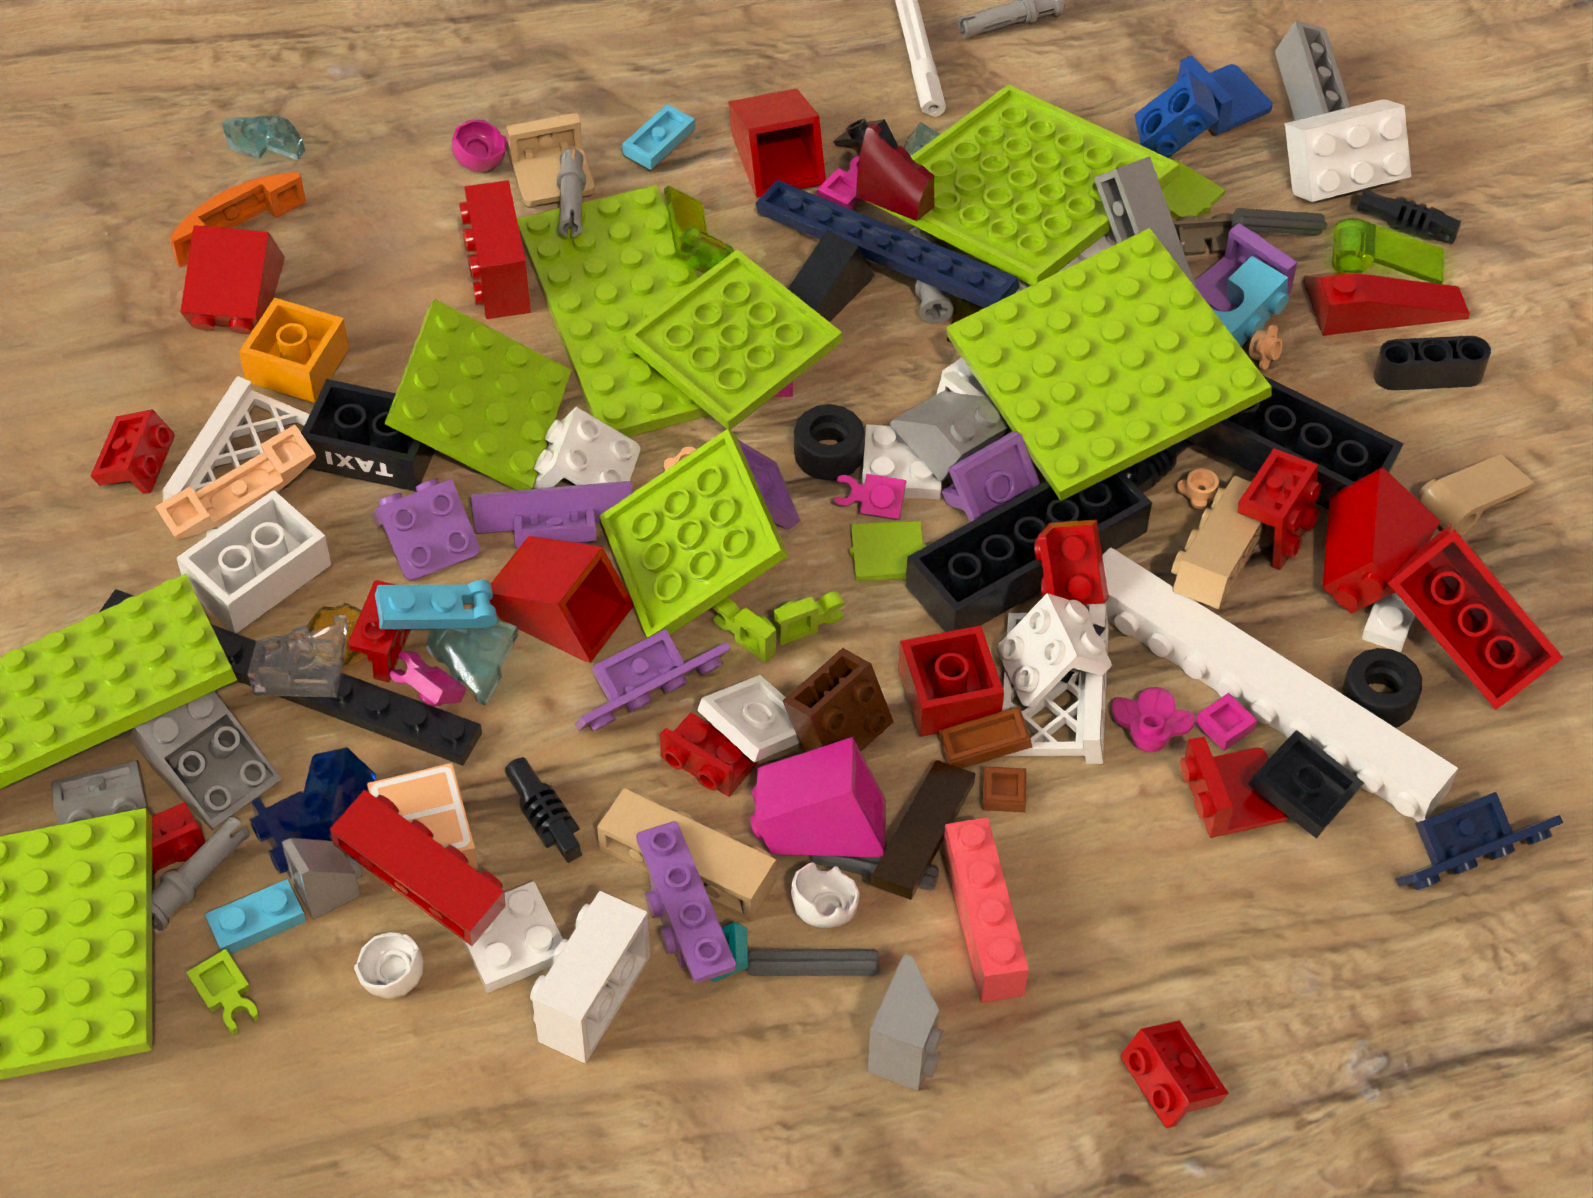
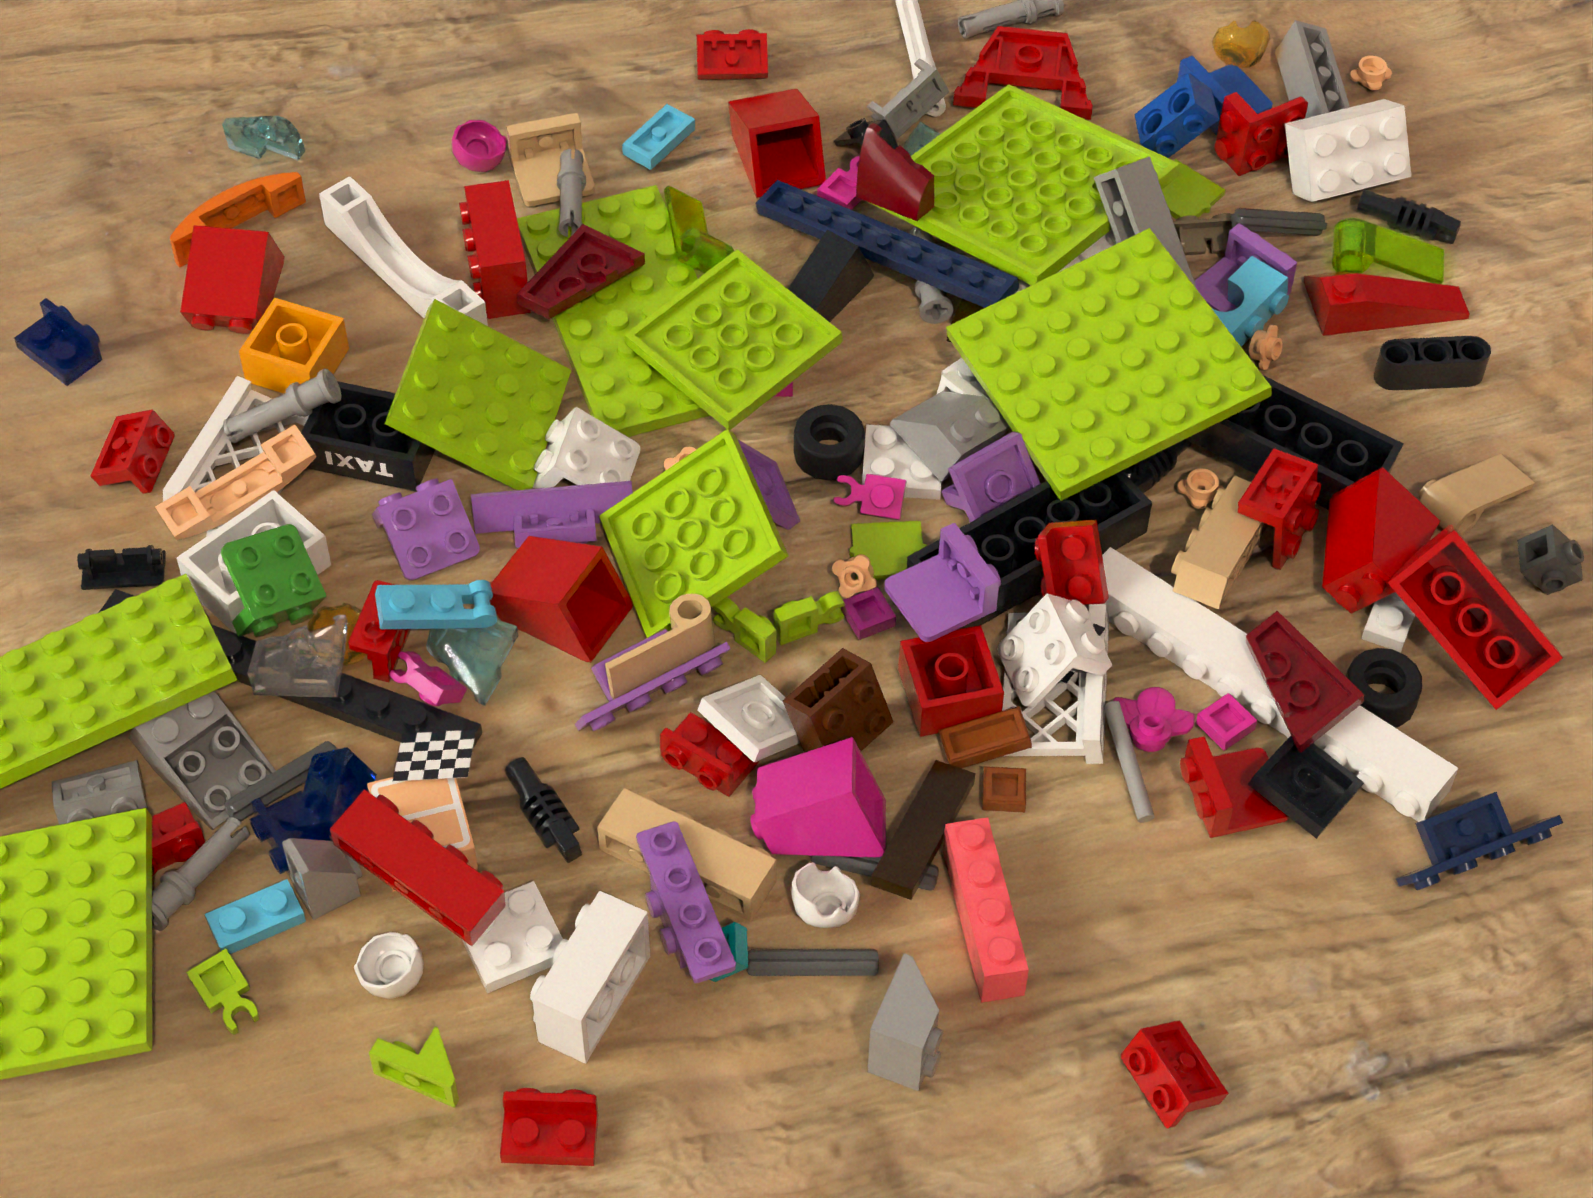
none -> clear blue bracket [14,298,102,386]
none -> black hinge [77,545,166,590]
none -> bright green bracket [221,524,327,637]
none -> light grey pin [223,368,341,443]
none -> dark grey axle [224,741,341,822]
none -> white arch [319,176,488,326]
none -> lime slope [369,1026,459,1108]
none -> sticker [393,730,476,782]
none -> red bracket [500,1088,599,1166]
none -> dark red wing [517,224,645,319]
none -> tan door [605,594,715,700]
none -> red bracket [696,29,768,80]
none -> light nougat plate [832,554,877,598]
none -> magenta plate [841,587,896,640]
none -> light grey hinge [867,59,949,139]
none -> medium lavender bracket [884,522,1001,642]
none -> red wing [953,26,1093,120]
none -> light grey bar [1103,701,1155,823]
none -> clear yellow hair [1212,21,1270,68]
none -> red bracket [1214,92,1308,176]
none -> dark red wing [1246,611,1364,753]
none -> light nougat plate [1350,56,1392,90]
none -> dark grey brick [1517,524,1584,595]

